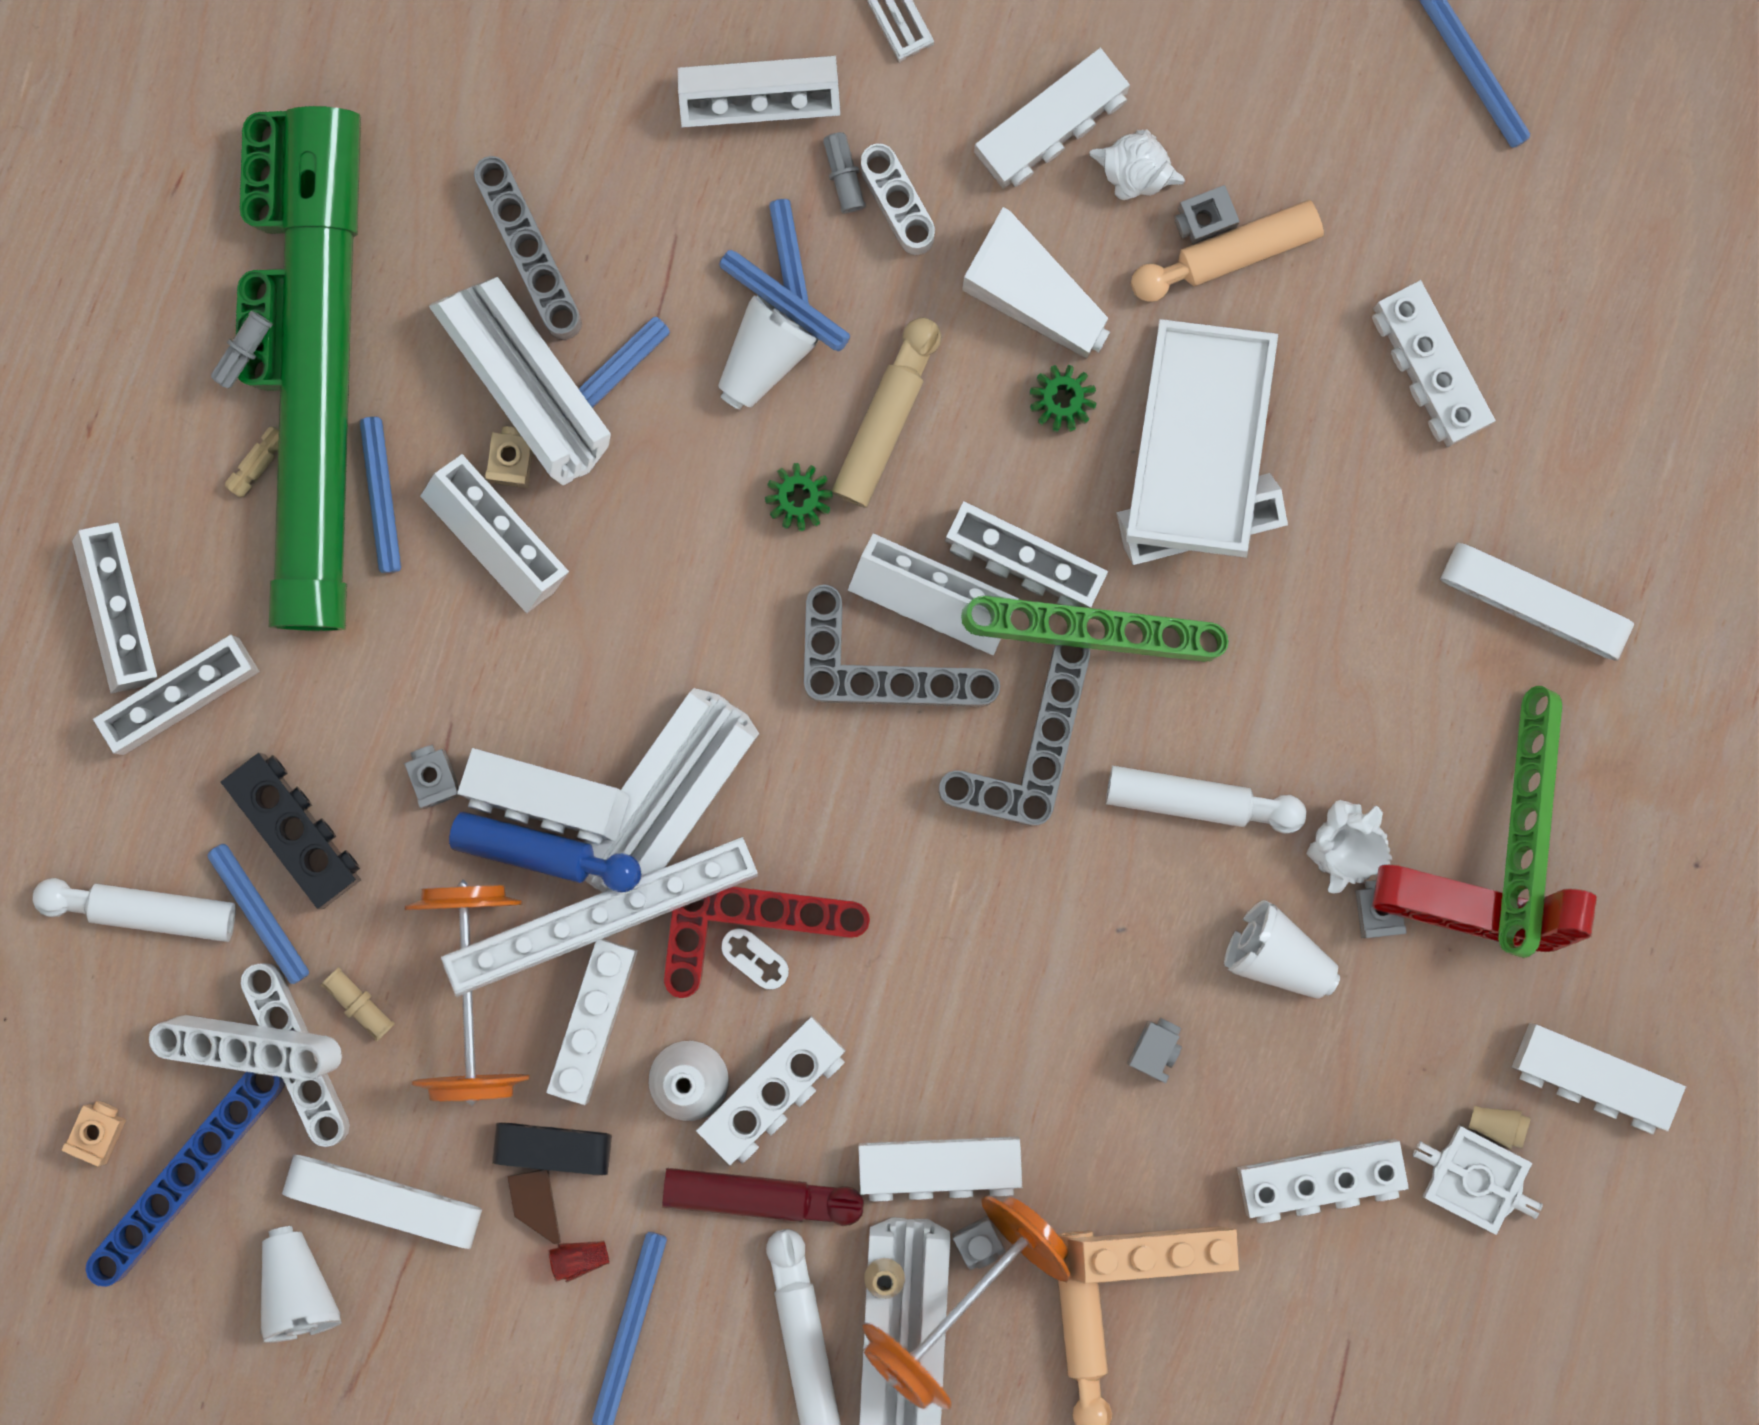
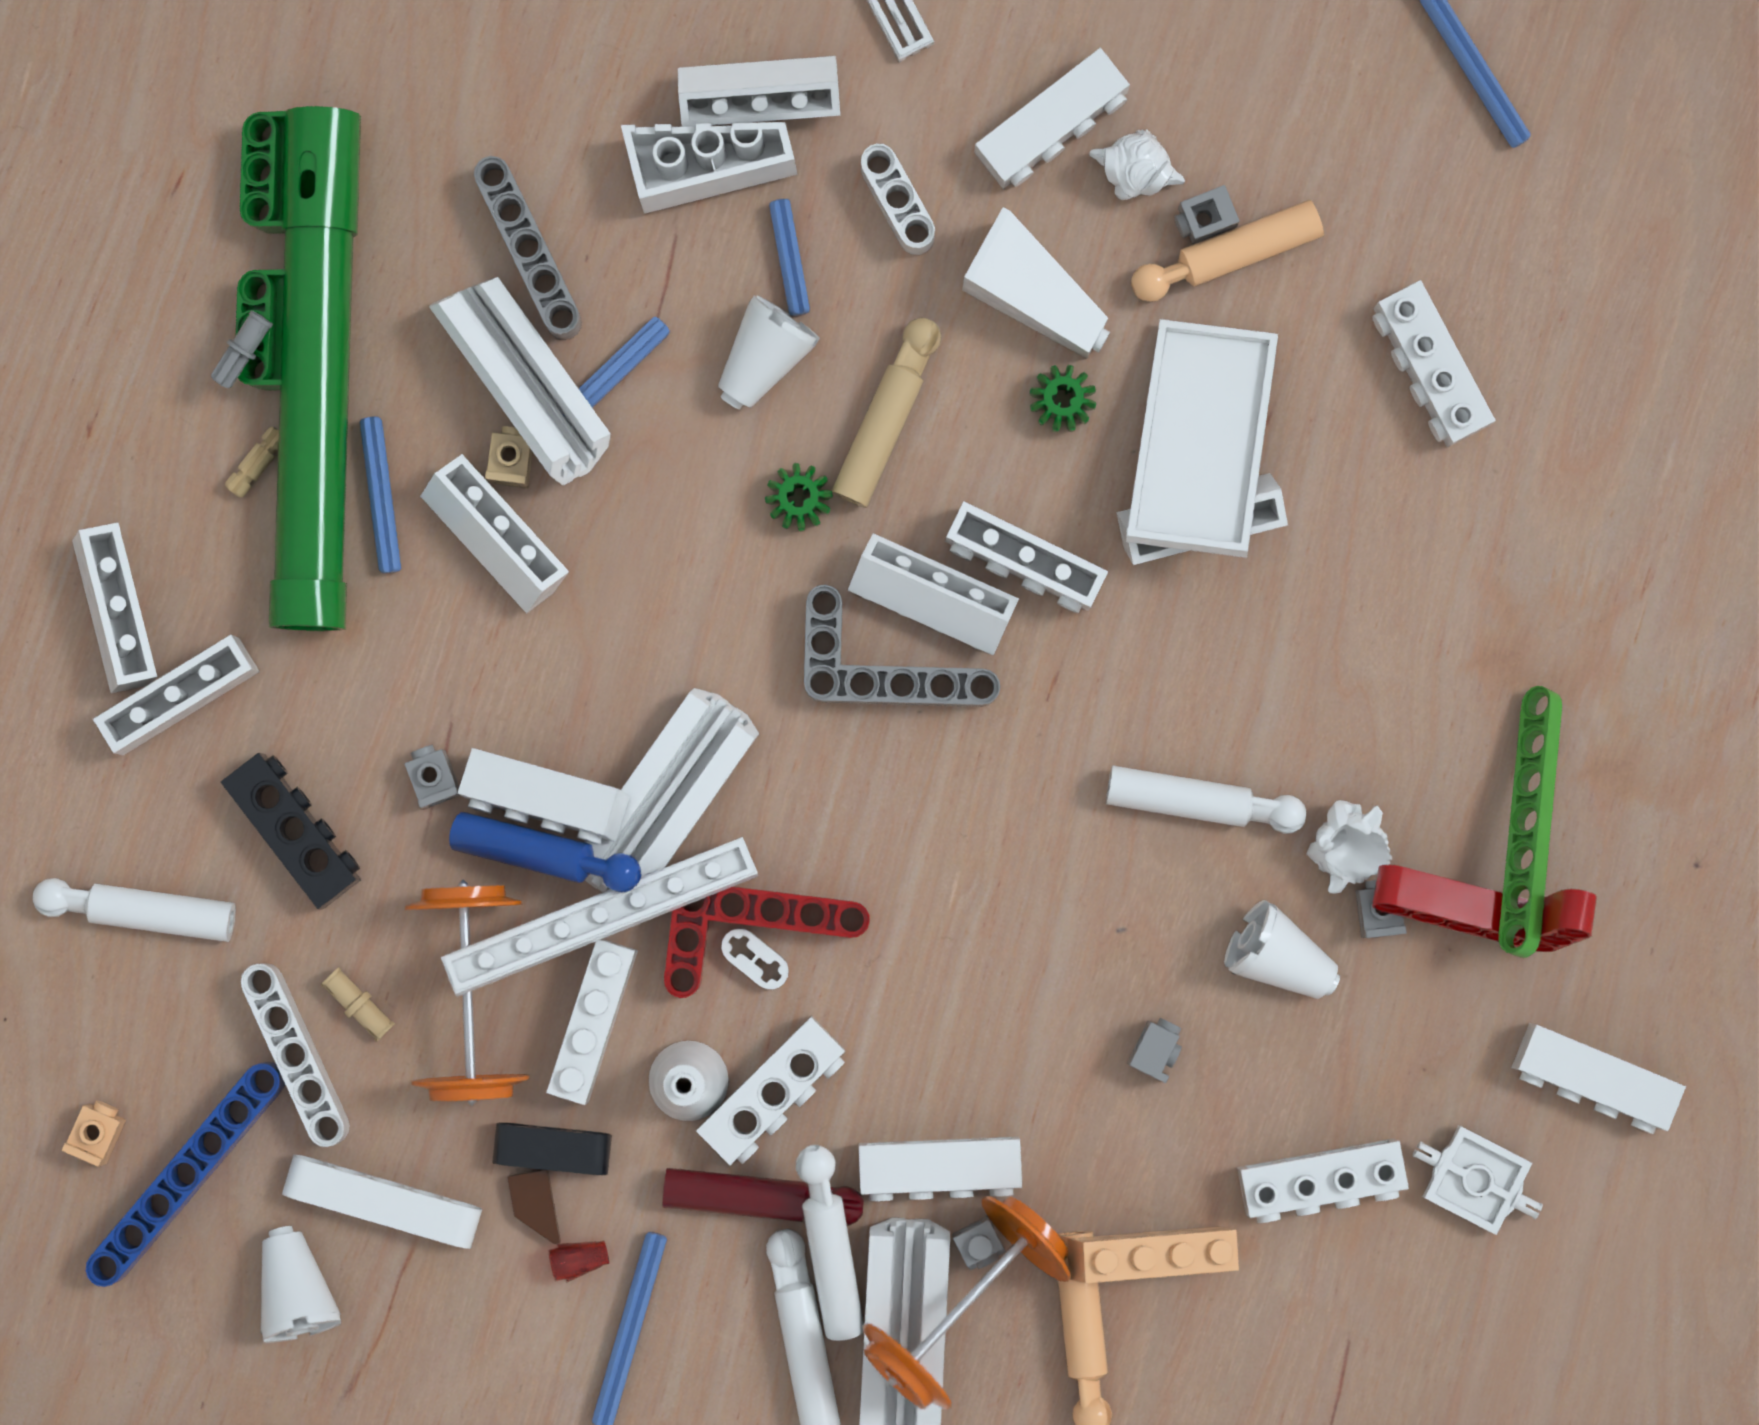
white beam [149,1015,342,1080] -> none
medium blue axle [207,844,309,984] -> none
medium blue axle [719,250,850,351] -> none
light grey axle [824,132,866,214] -> none
tan cone [864,1258,905,1299] -> none
light grey beam [939,645,1090,826] -> none
bright green beam [961,596,1229,662] -> none
white beam [1440,543,1634,661] -> none
tan cone [1468,1106,1531,1149] -> none
none -> white wedge [621,122,798,214]
none -> white piece [796,1145,864,1341]

